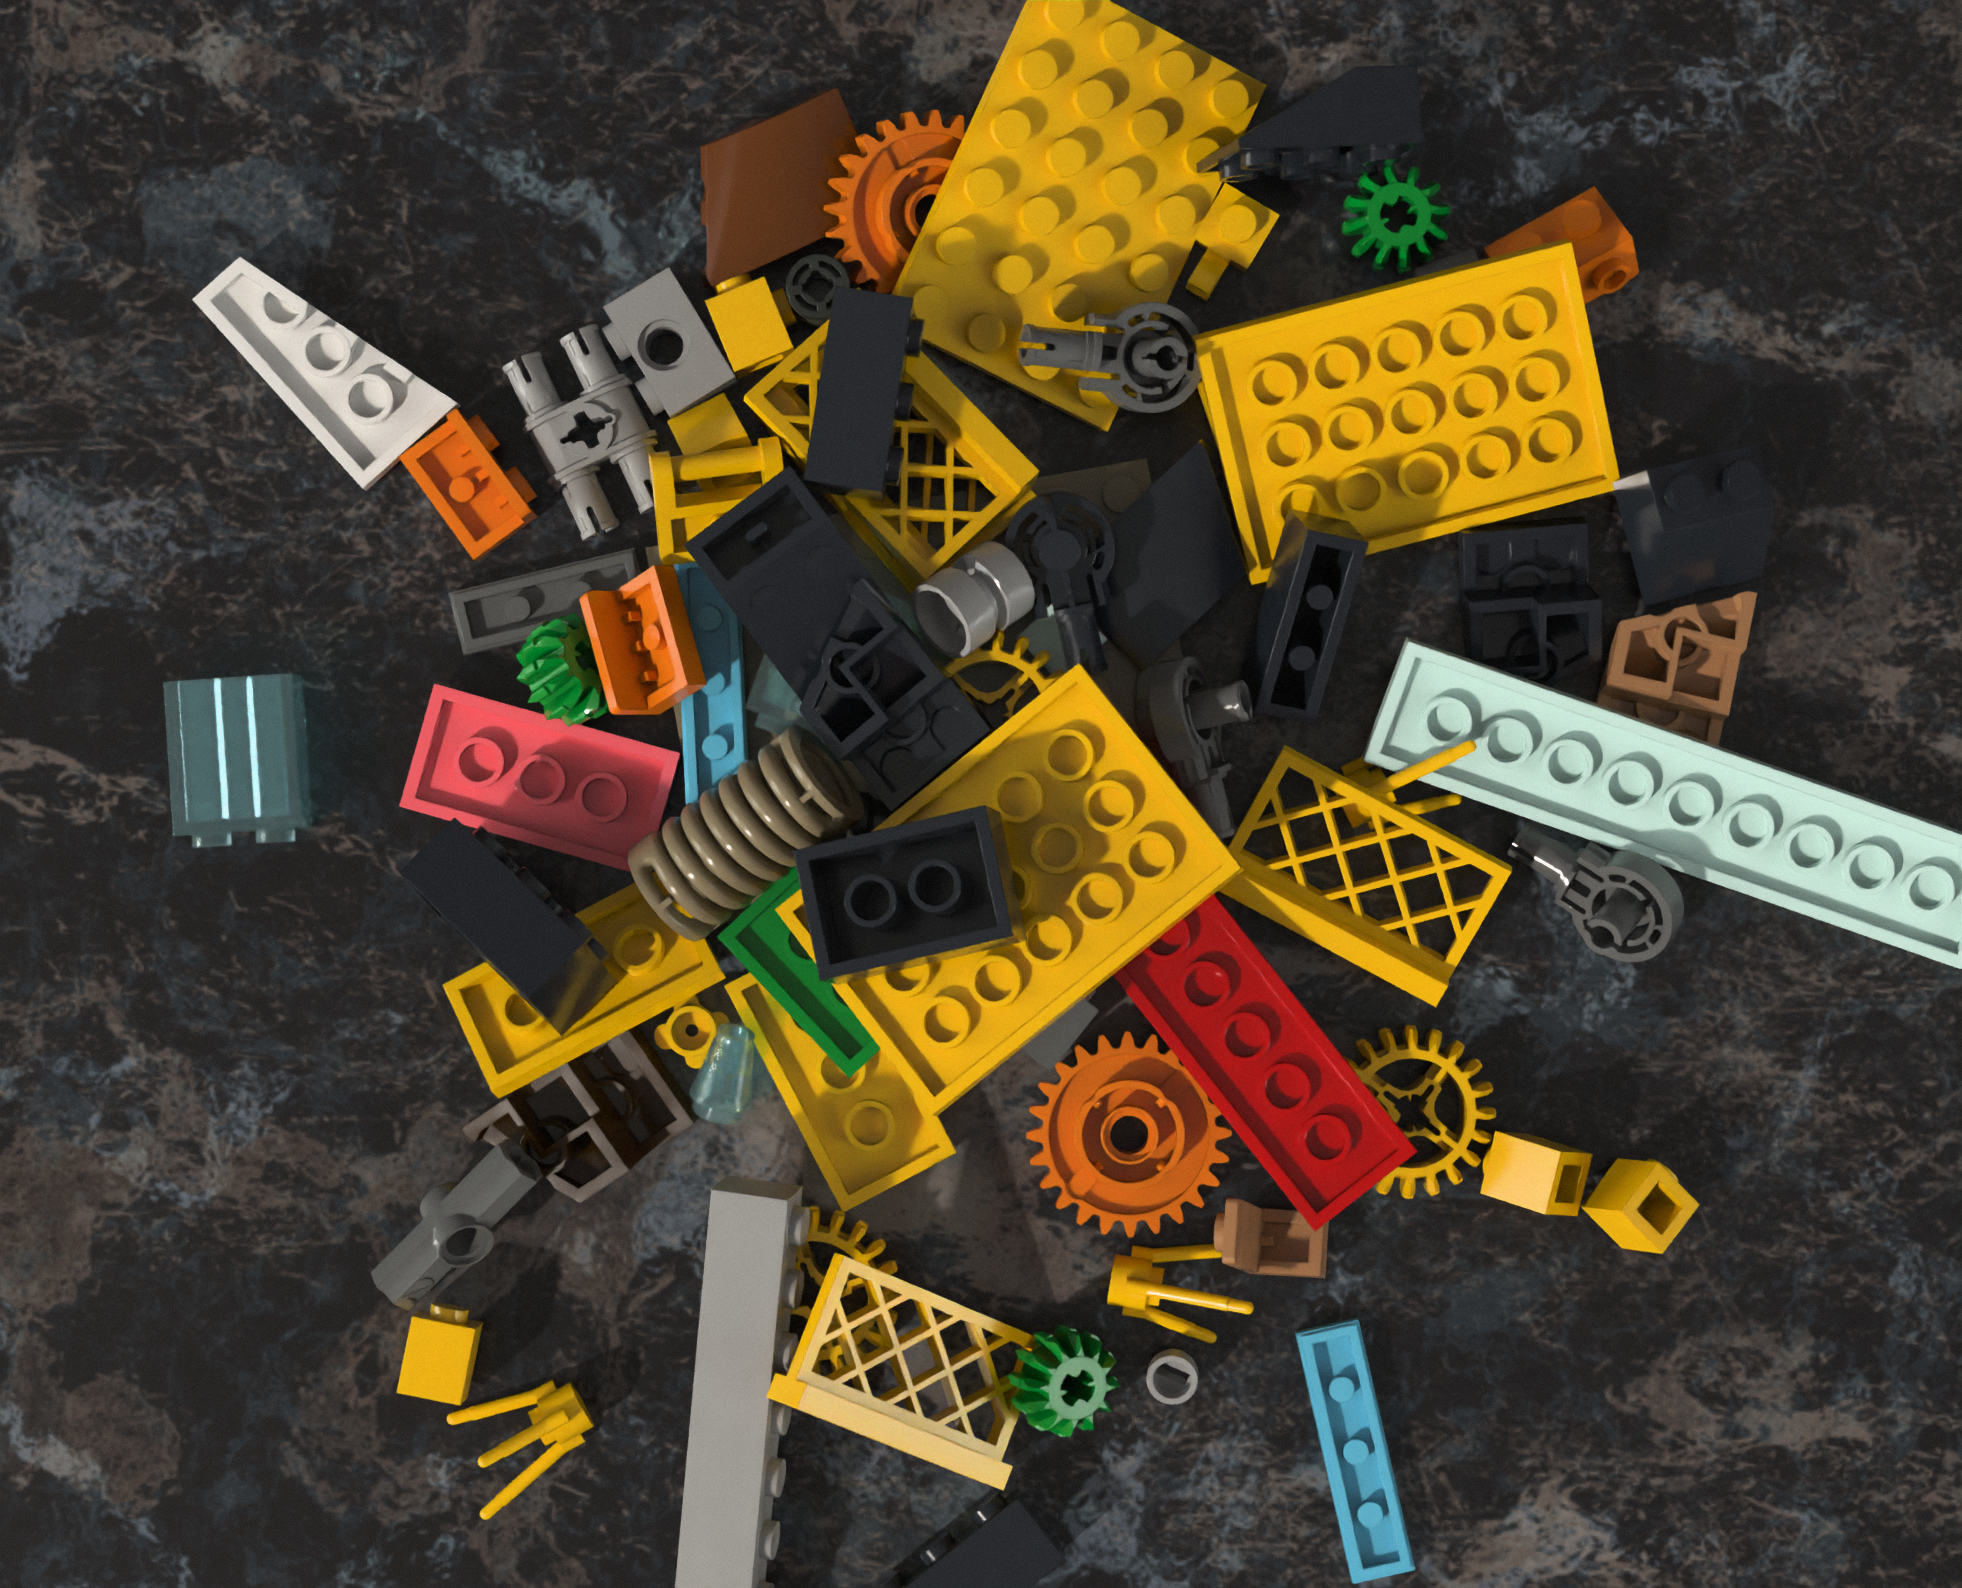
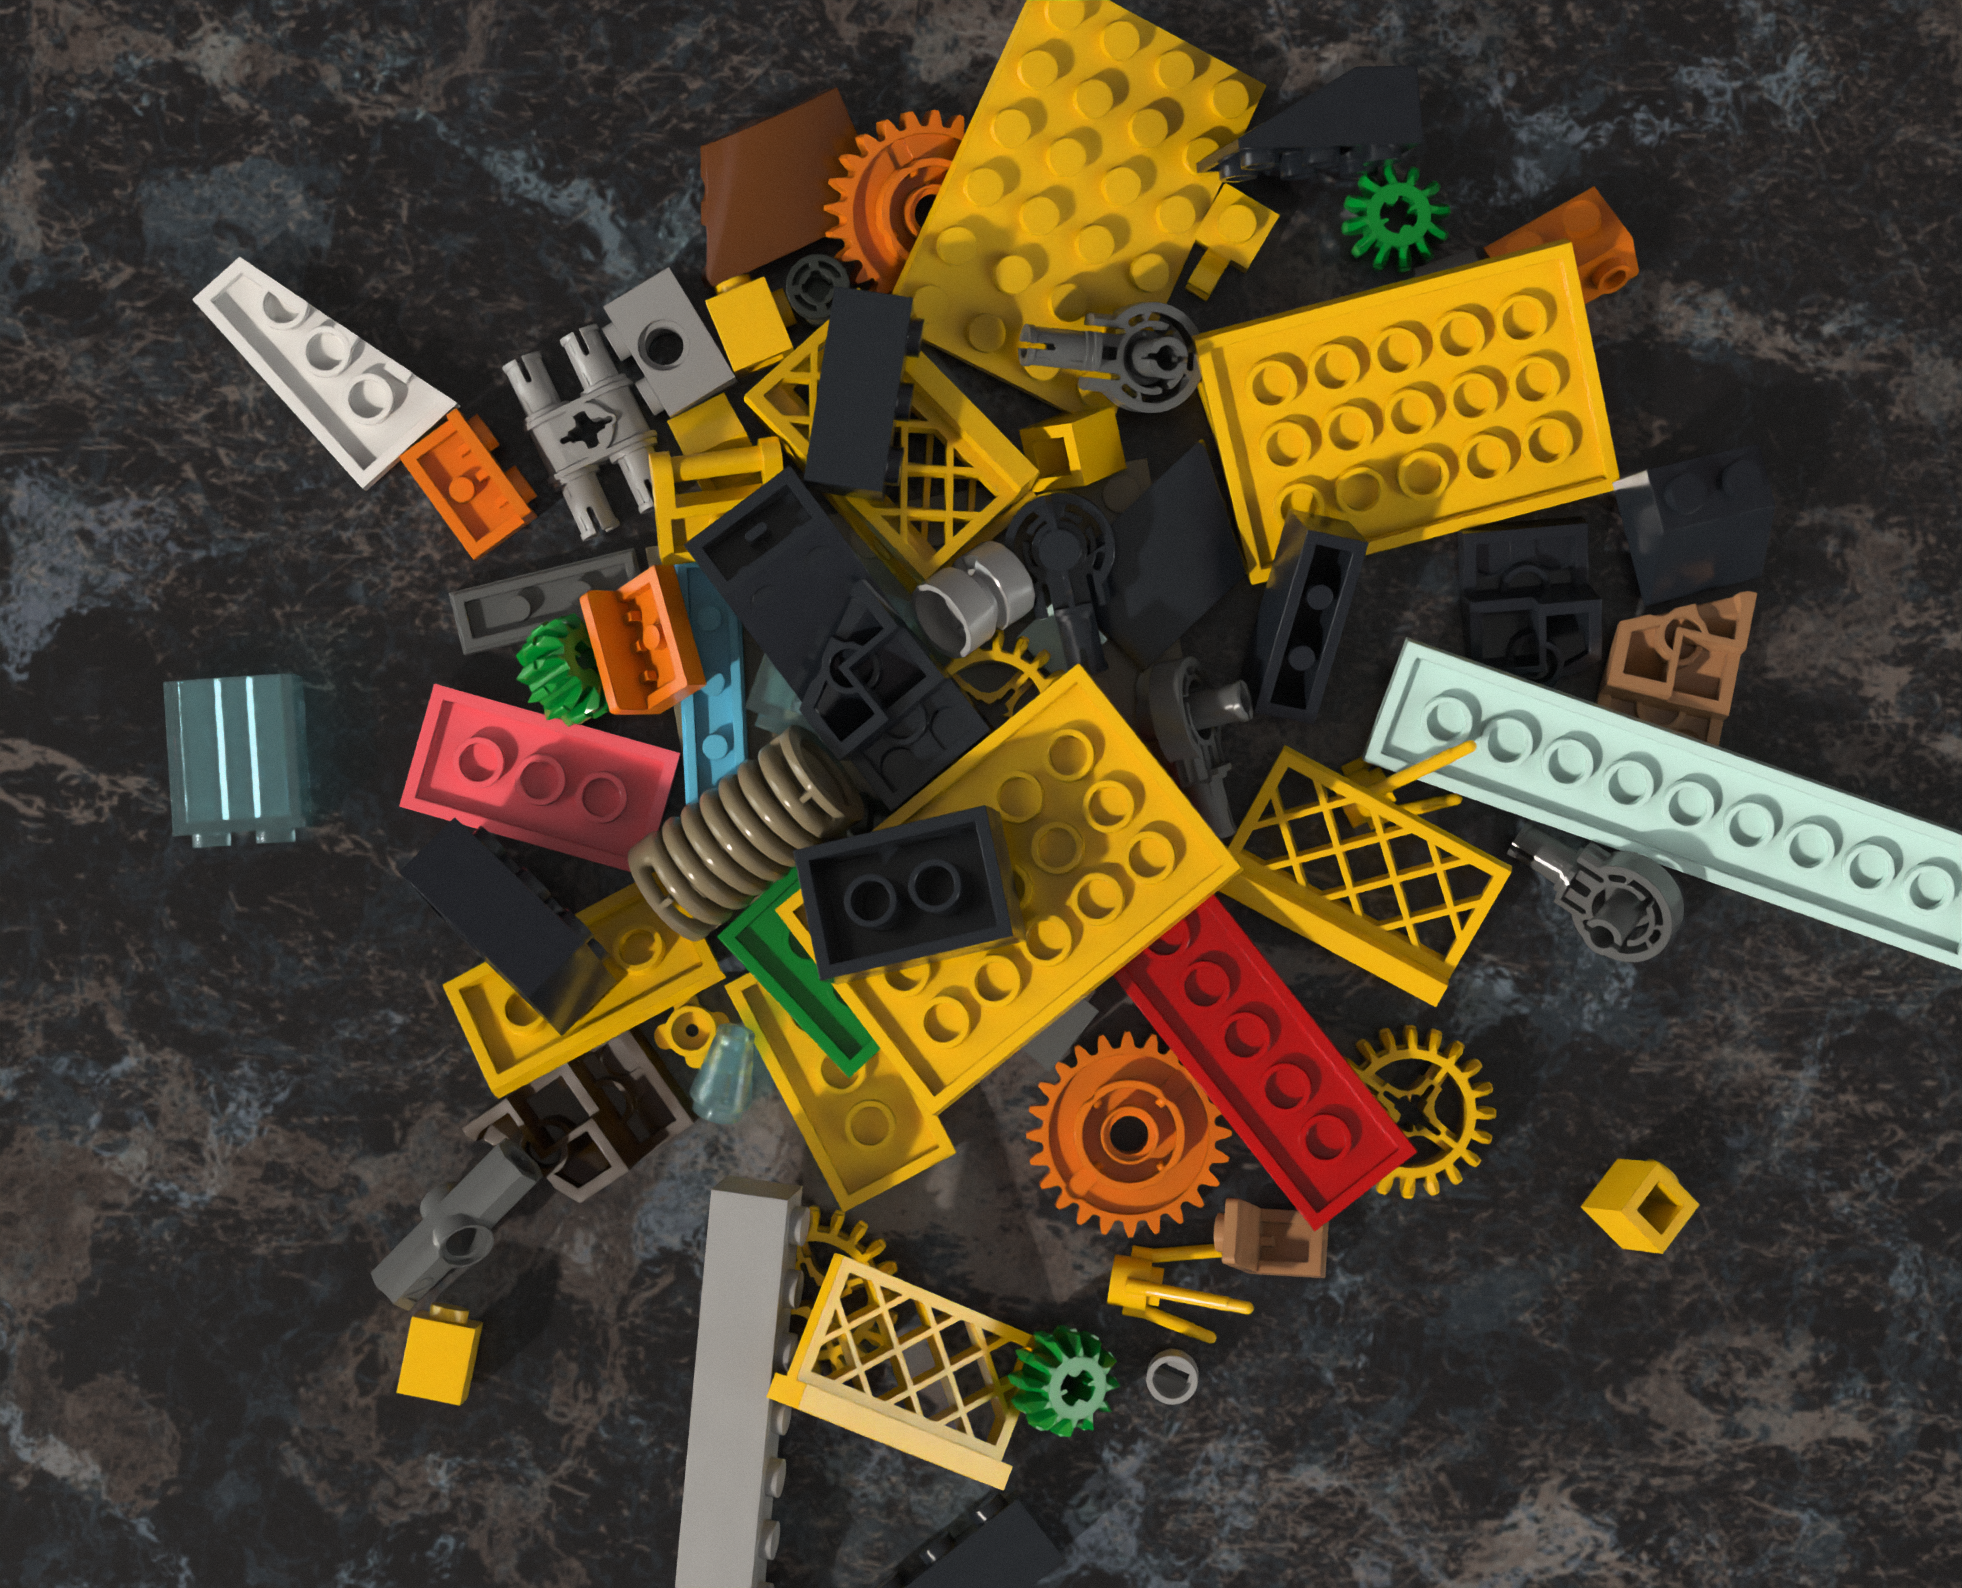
yellow plant [447,1379,594,1520] -> none
medium azure tile [1295,1317,1415,1584] -> none
yellow brick [1480,1131,1593,1216] -> none
none -> yellow brick [1019,406,1127,492]

